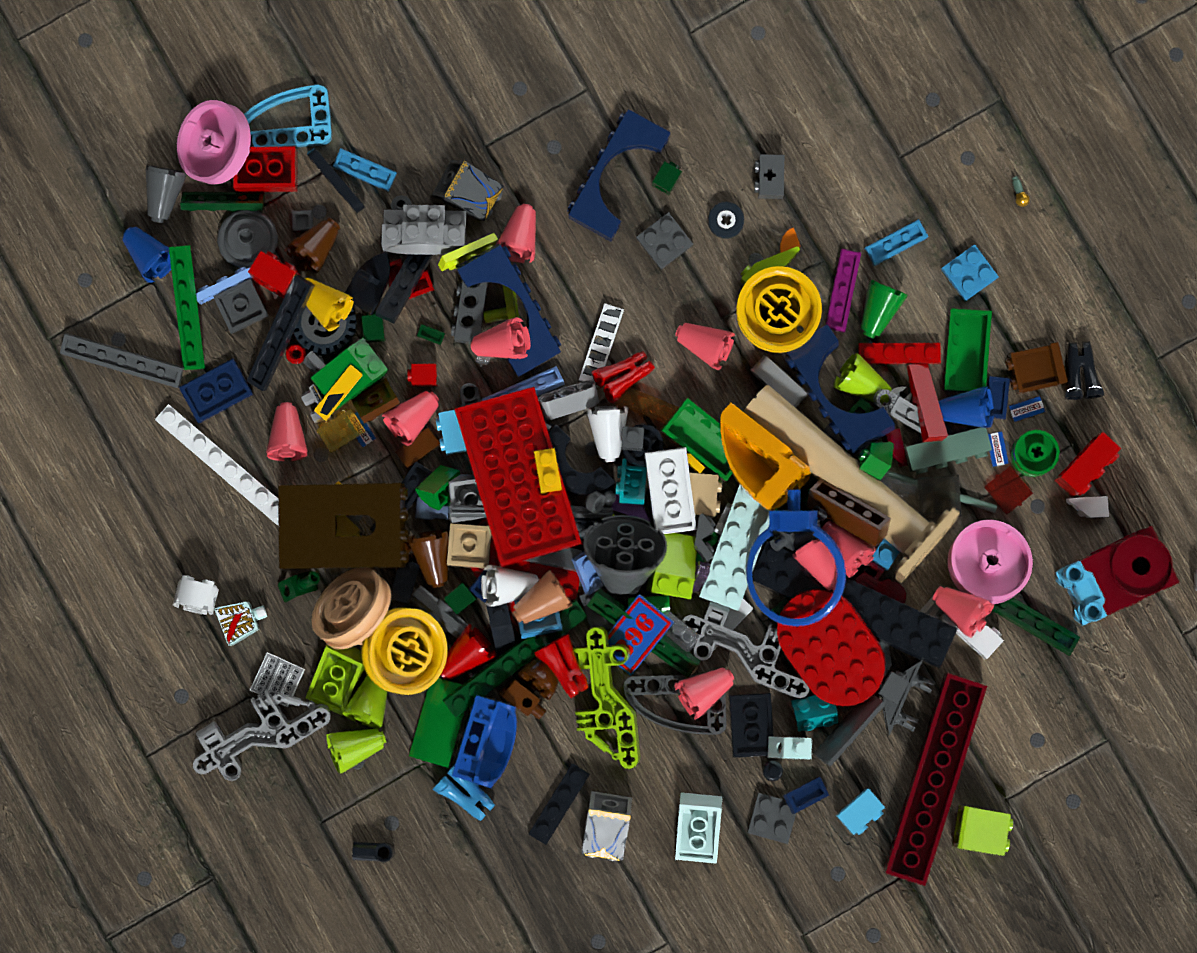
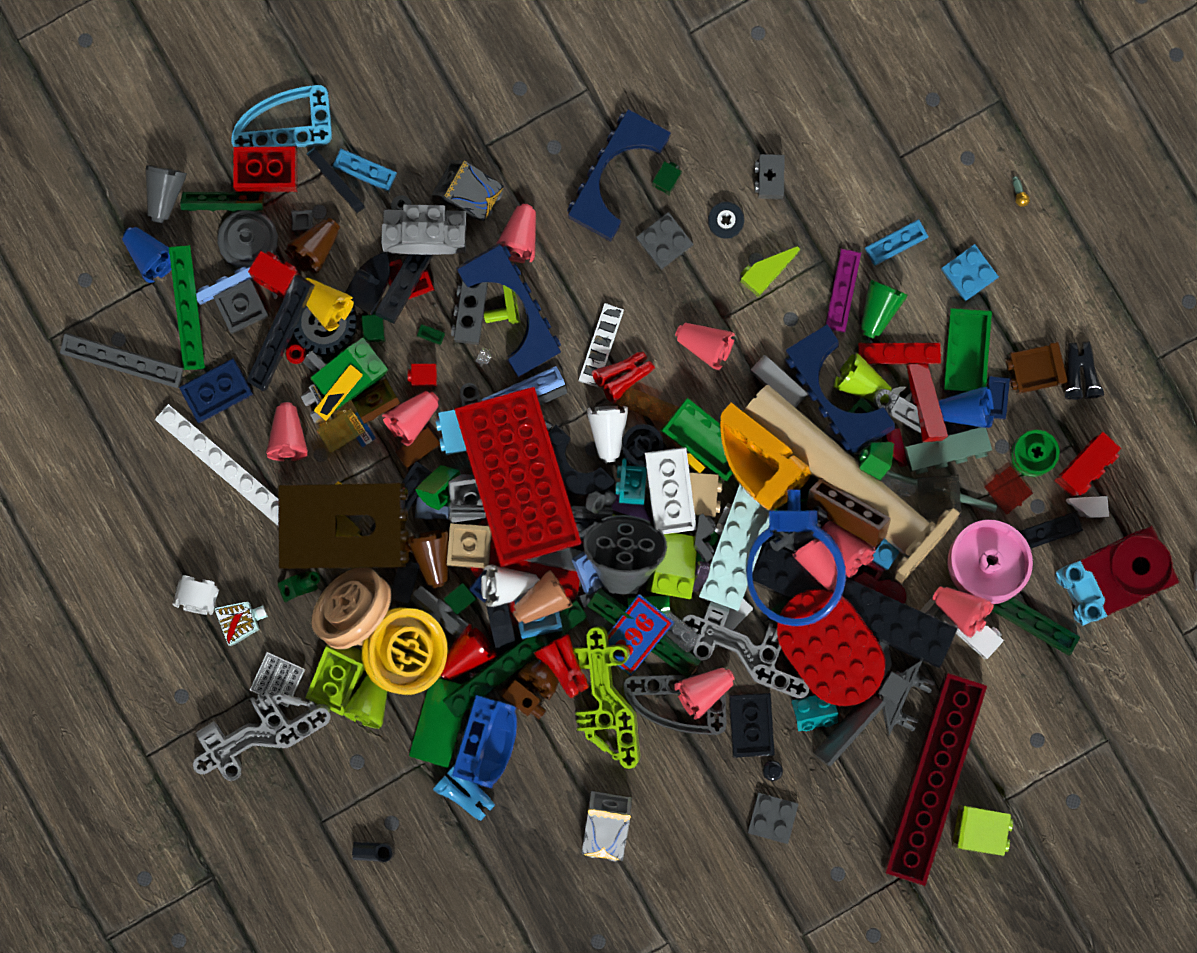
bright pink piece [177,100,251,184] -> none
lime cone [326,728,386,774] -> none
neon yellow plate [438,233,498,271] -> none
coral cone [471,317,531,359] -> none
black plate [529,763,590,845] -> none
yellow plate [534,448,562,493] -> none
light grey beam [538,381,599,420] -> none
dark grey brick [621,426,644,451] -> none
light aqua slope [675,793,723,863] -> none
yellow wheel [736,266,822,353] -> none
light aqua torso [768,737,812,759] -> none
orange tile [780,228,801,253] -> none
dark blue tile [783,777,829,814] -> none
medium azure brick [836,788,885,835] -> none
sticker [988,432,1009,467] -> none
sticker [1009,396,1045,422] -> none
none -> black tile [1019,511,1083,549]

